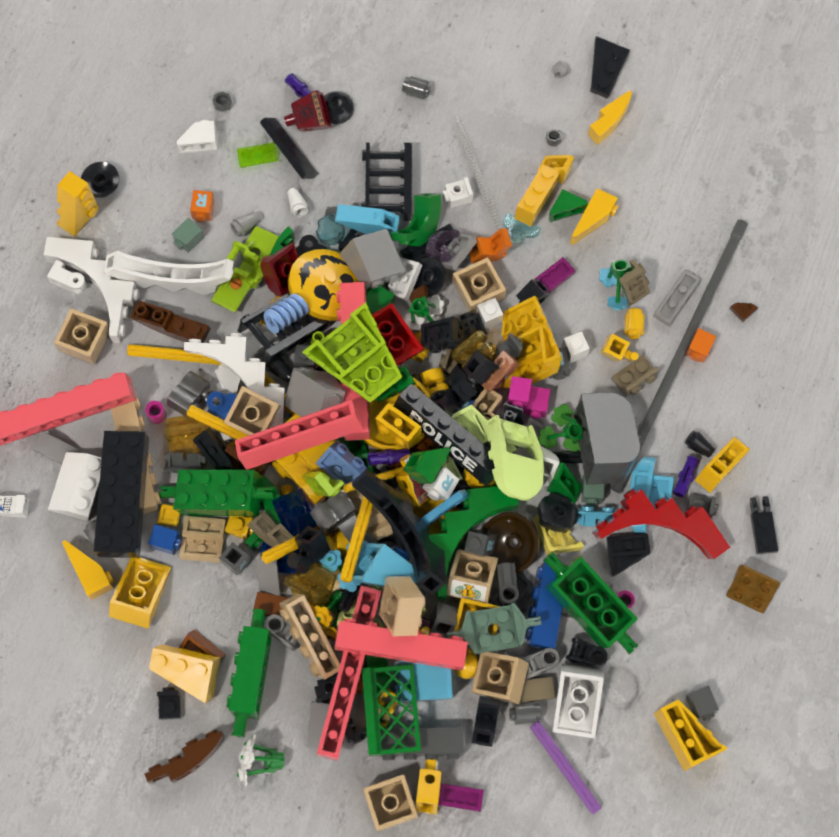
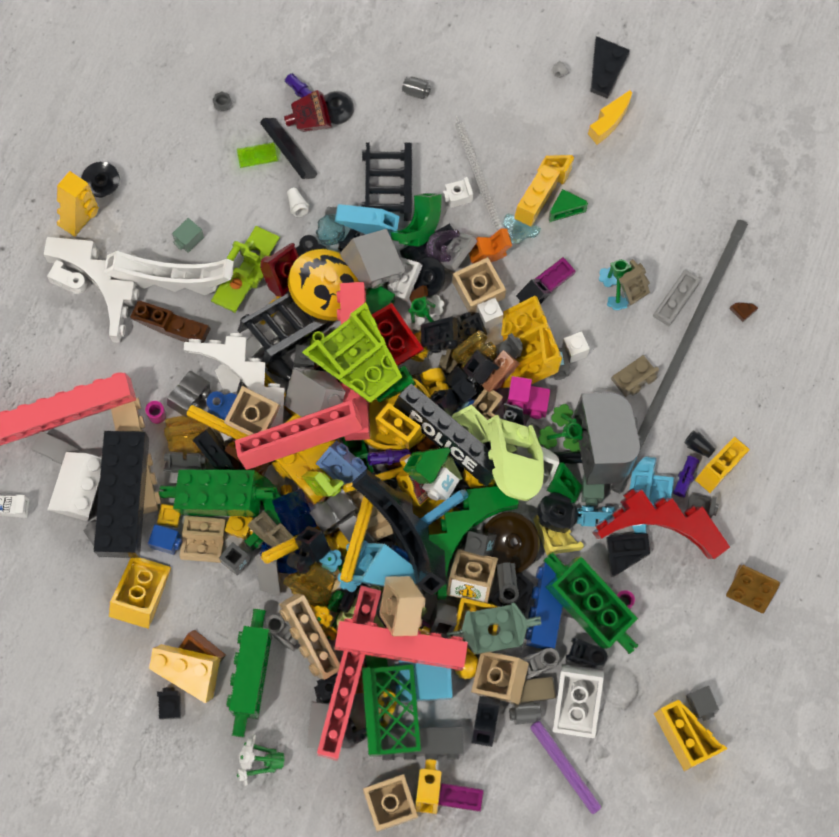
tan brick [54,308,109,365] -> none
yellow slope [62,540,114,600] -> none
yellow axle [127,344,222,365] -> none
reddish brown slope [144,730,225,784] -> none
white slope [177,120,217,153] -> none
orange brick [190,190,215,222] -> none
light grey cone [230,212,260,237] -> none
dark orange tile [253,592,288,617] -> none
light blue piece [264,294,309,333] -> none
green slope [270,226,295,256] -> none
dark grey hinge [546,129,562,147] -> none
yellow slope [570,188,619,245] -> none
yellow brick [599,334,639,362] -> none
yellow brick [624,308,645,339] -> none
orange brick [686,328,716,363] -> none
black hinge [750,496,778,555] -> none

